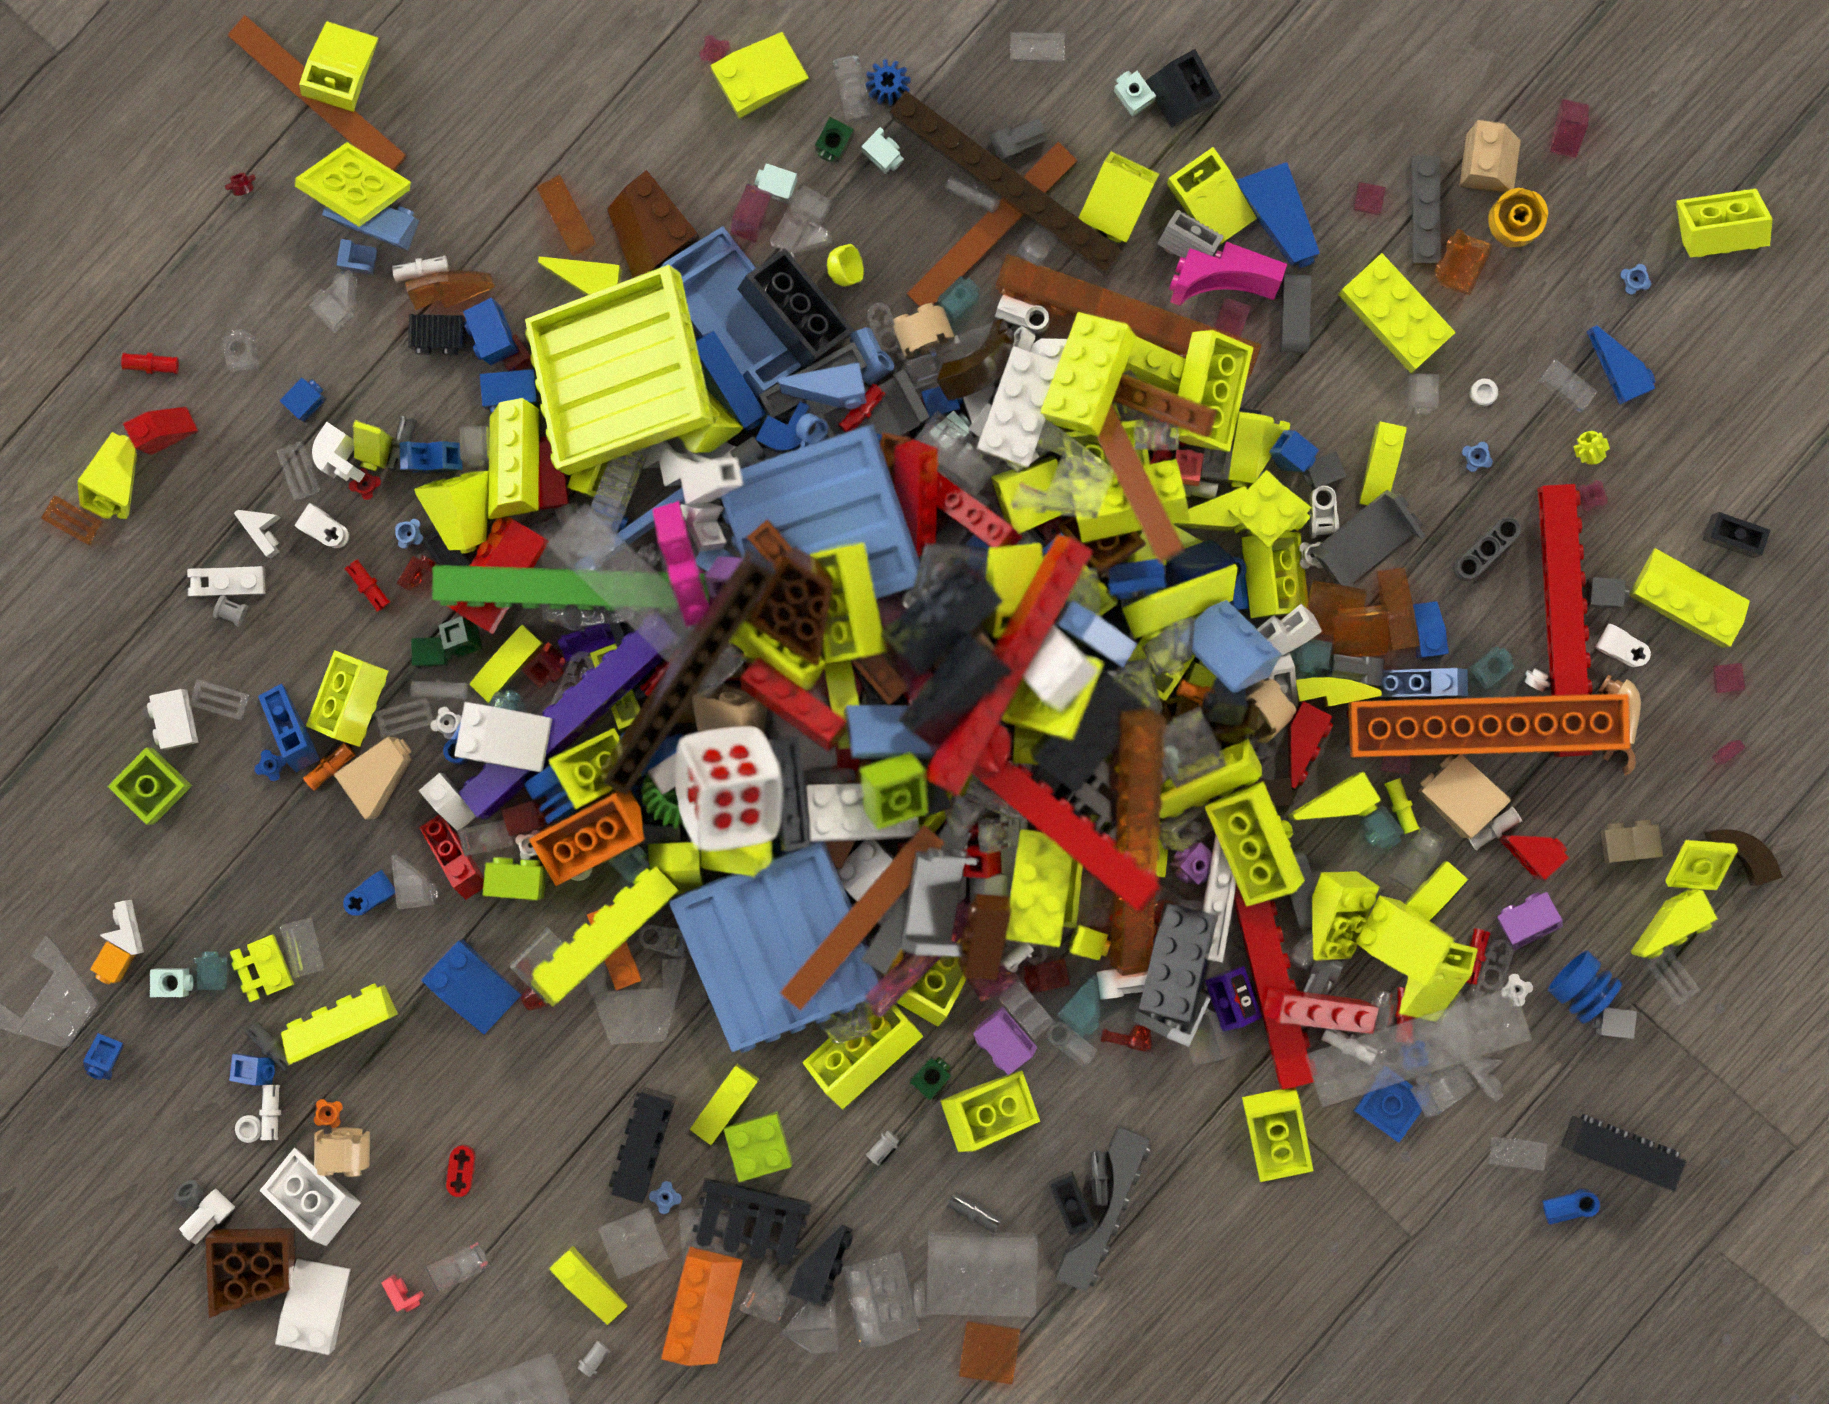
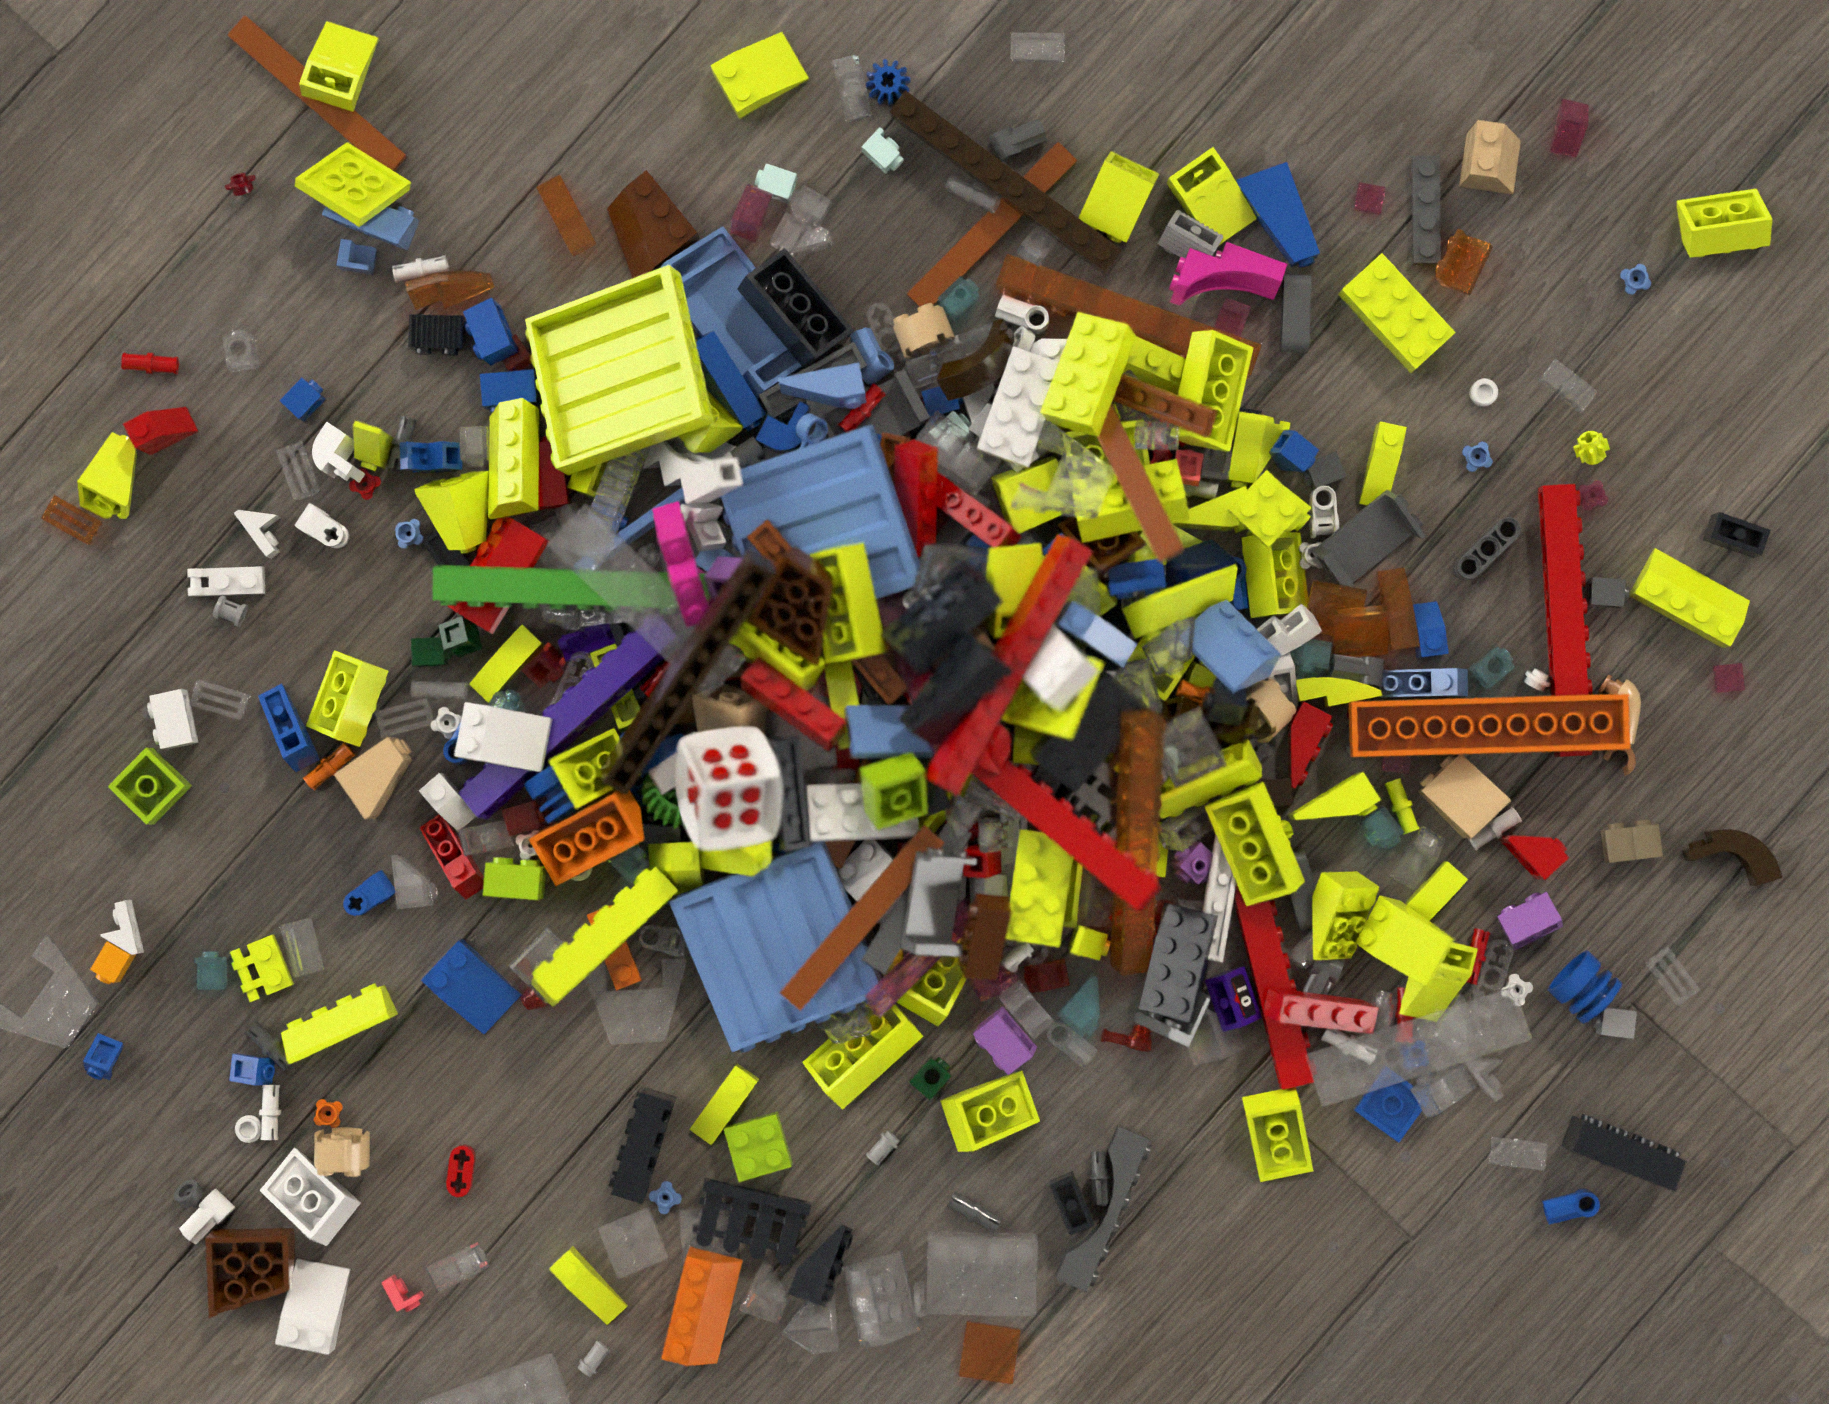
light aqua brick [150,968,193,997] -> none
blue plate [254,750,286,781] -> none
clear slope [309,270,357,333] -> none
red pin [344,559,391,612] -> none
clear red bracket [396,555,436,591] -> none
neon yellow slope [538,257,622,296] -> none
clear pink plate [699,35,730,63] -> none
dark green brick [815,117,854,163] -> none
neon yellow hair [827,244,864,287] -> none
red plate [1038,516,1063,545] -> none
white piece [1096,967,1149,999] -> none
light aqua brick [1114,71,1156,117] -> none
black slope [1145,49,1221,128] -> none
clear brick [1407,374,1439,415] -> none
yellow brick [1488,188,1548,247] -> none
blue slope [1586,325,1655,405] -> none
white piece [1595,623,1651,667] -> none
neon yellow slope [1631,889,1717,959] -> none
neon yellow tile [1665,840,1738,890] -> none
clear pink tile [1712,740,1745,765] -> none

